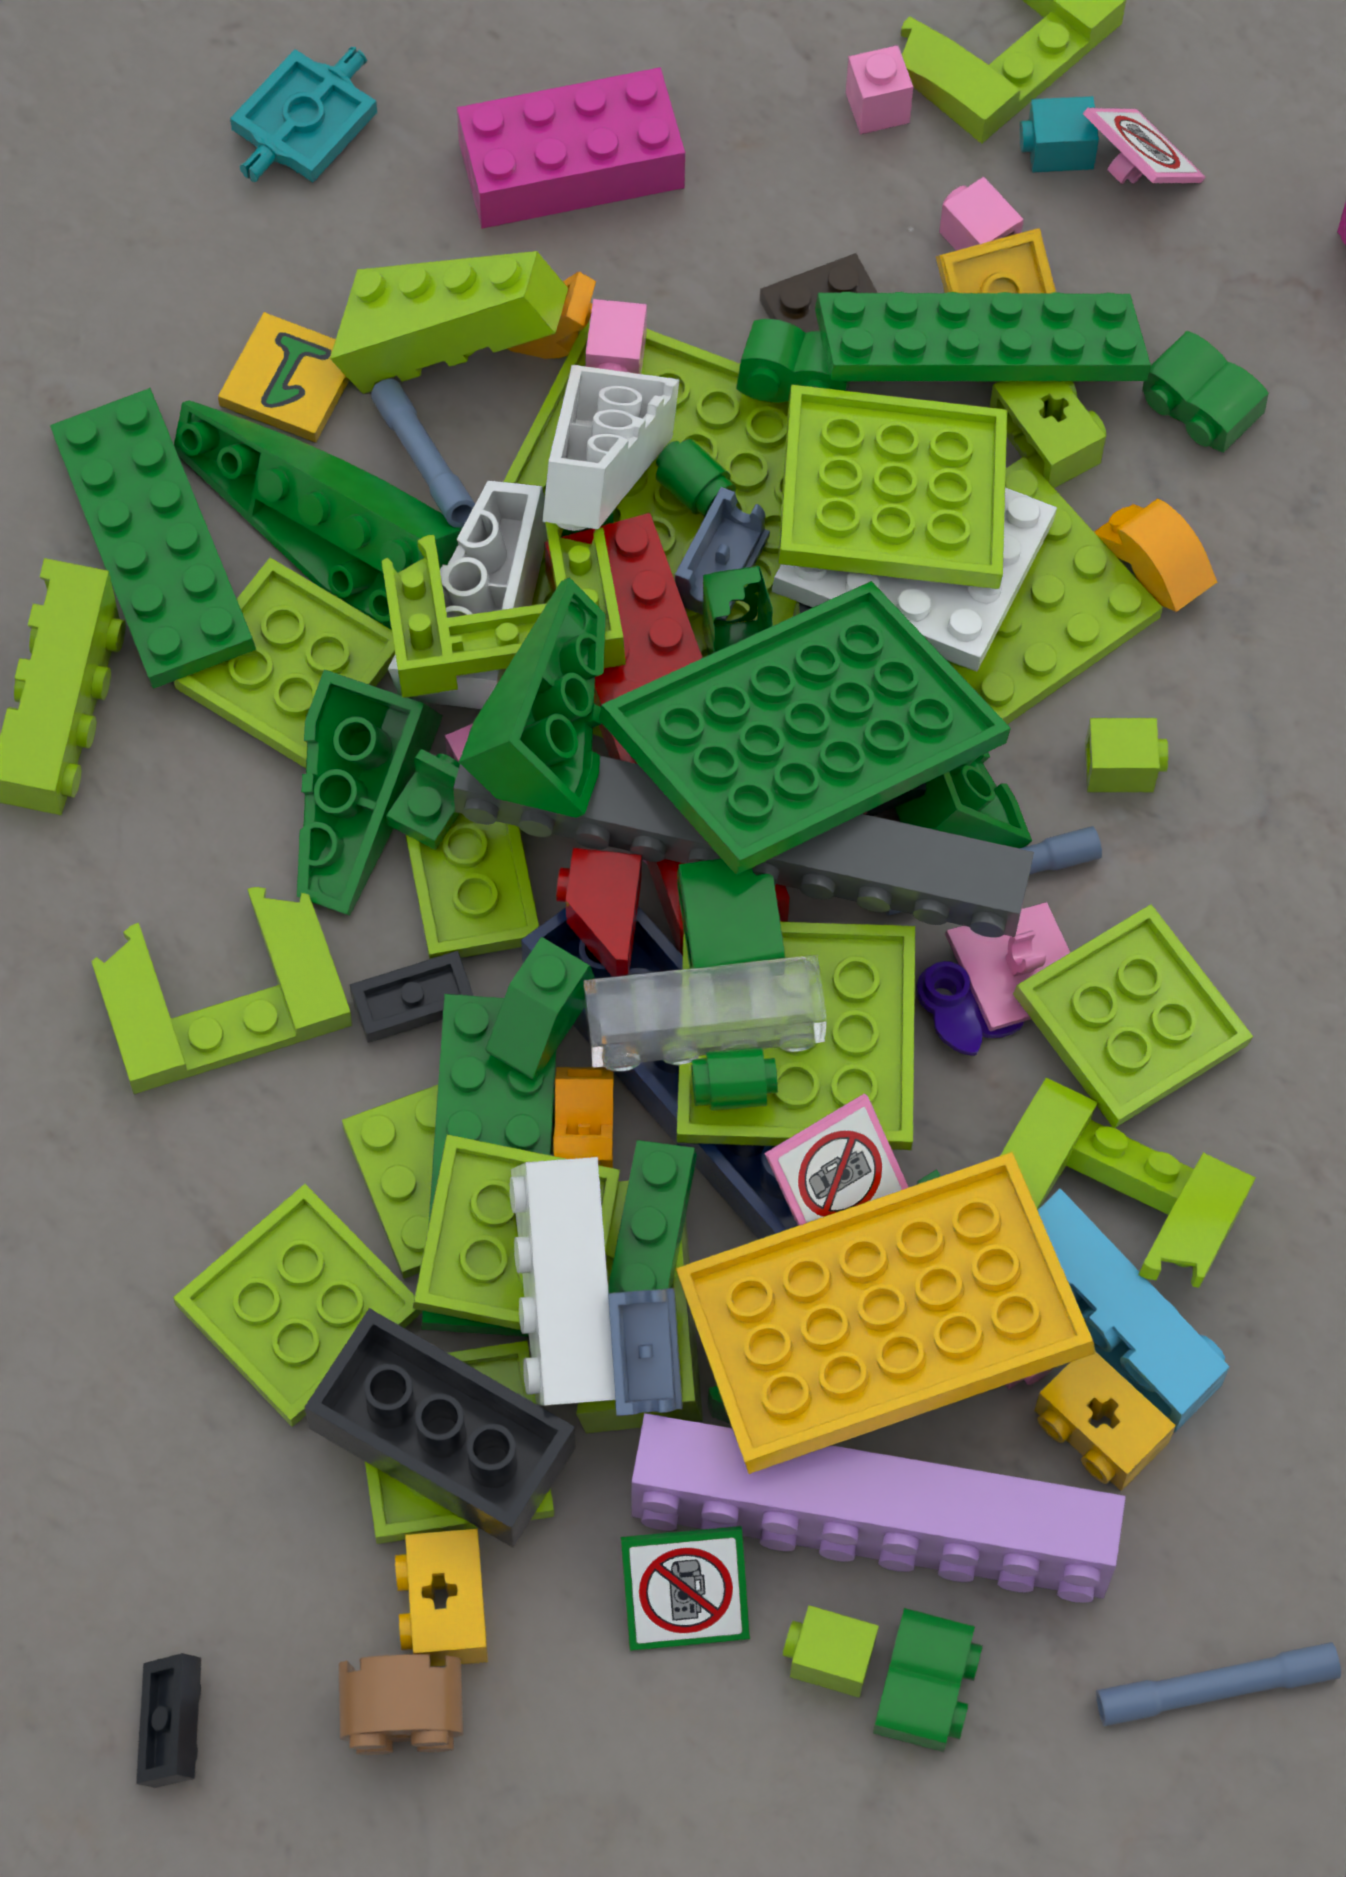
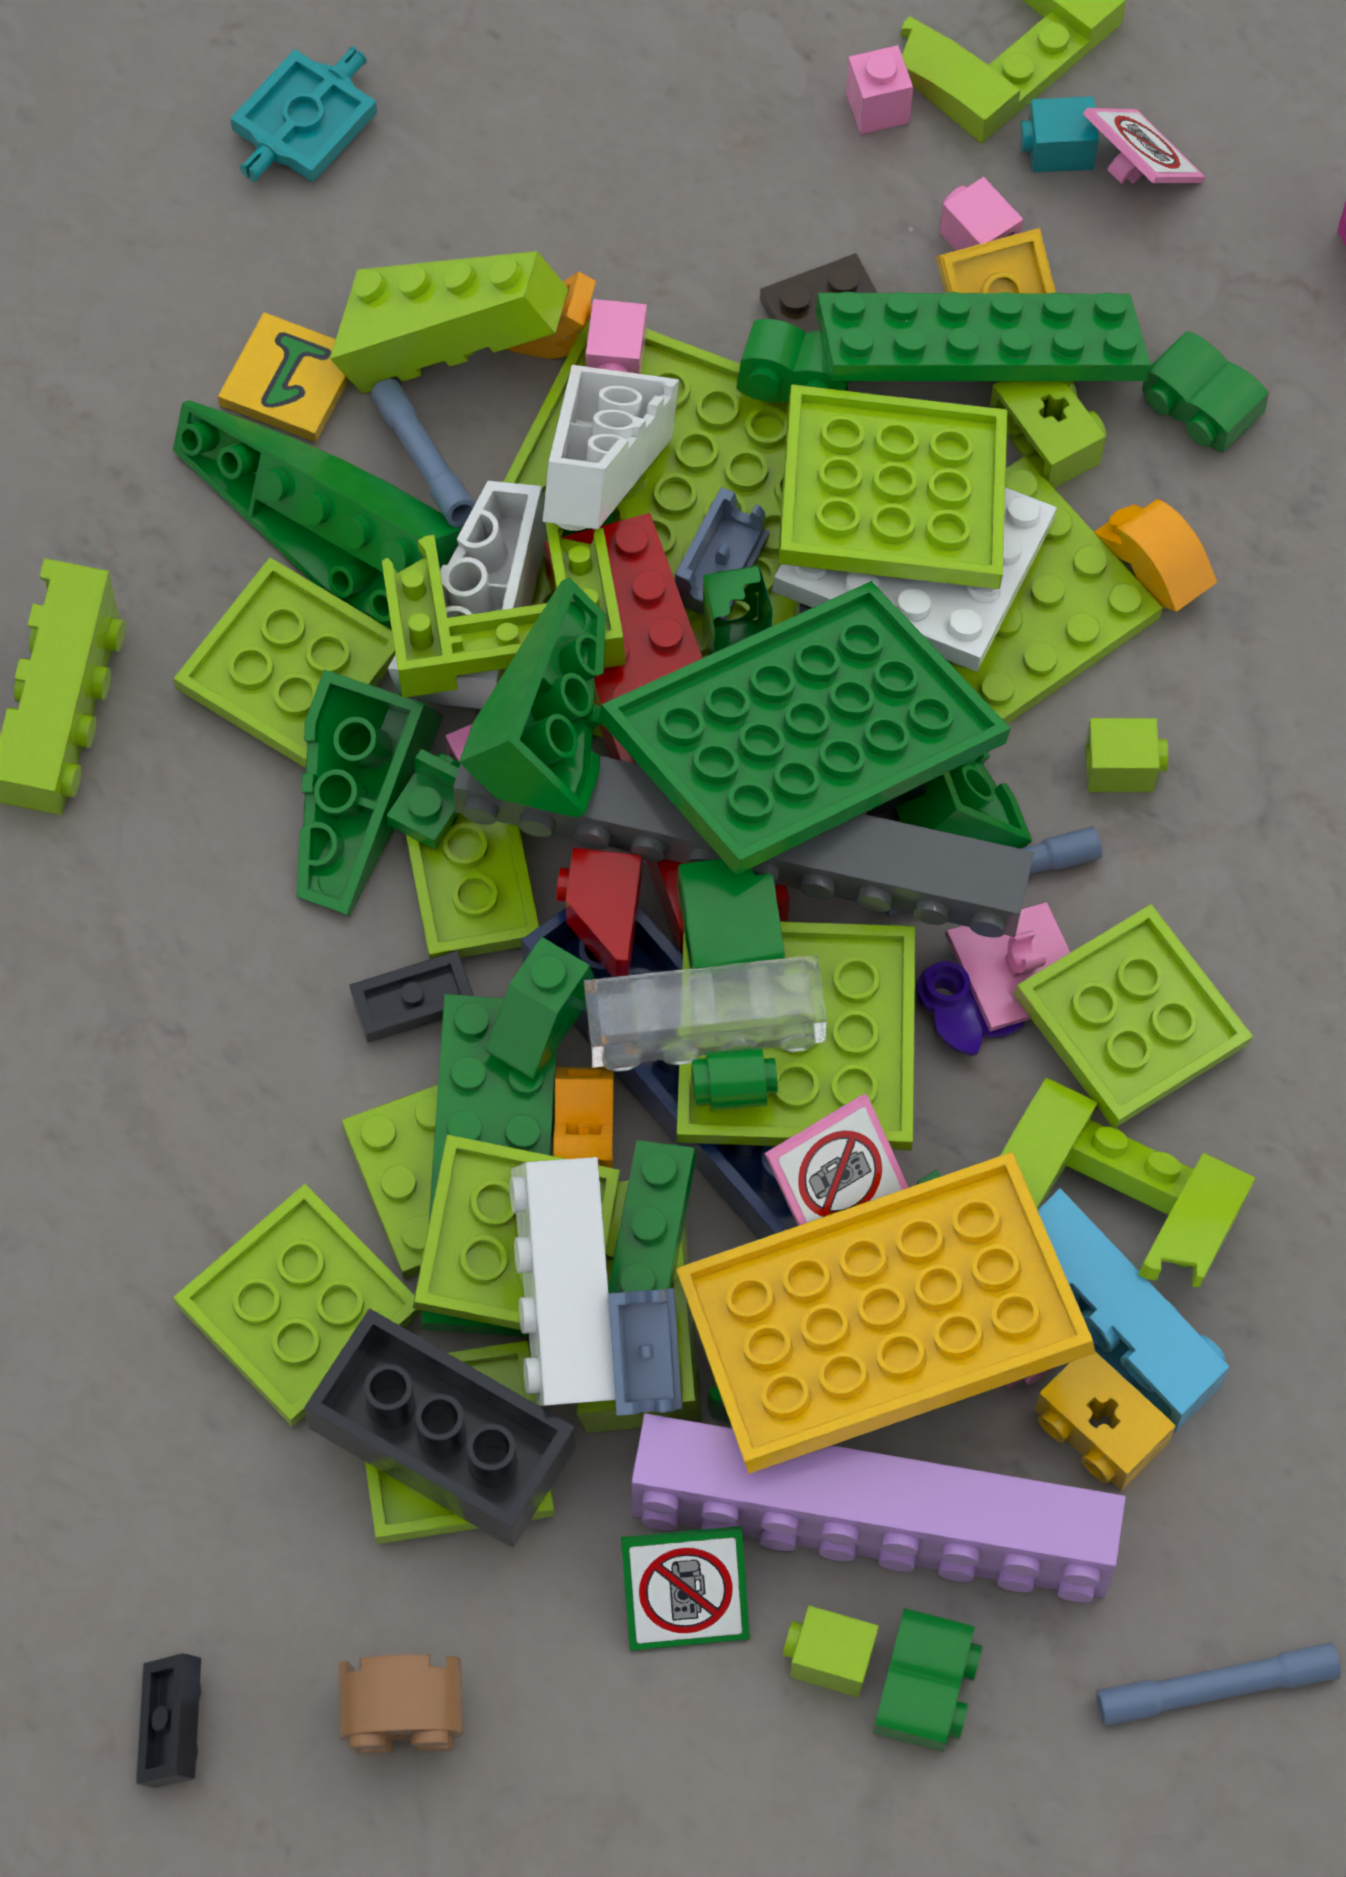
green plate [50,388,256,689] -> none
lime wedge [91,887,352,1094] -> none
yellow brick [395,1529,488,1666] -> none
dark pink brick [457,67,685,229] -> none
green brick [655,439,736,517] -> none

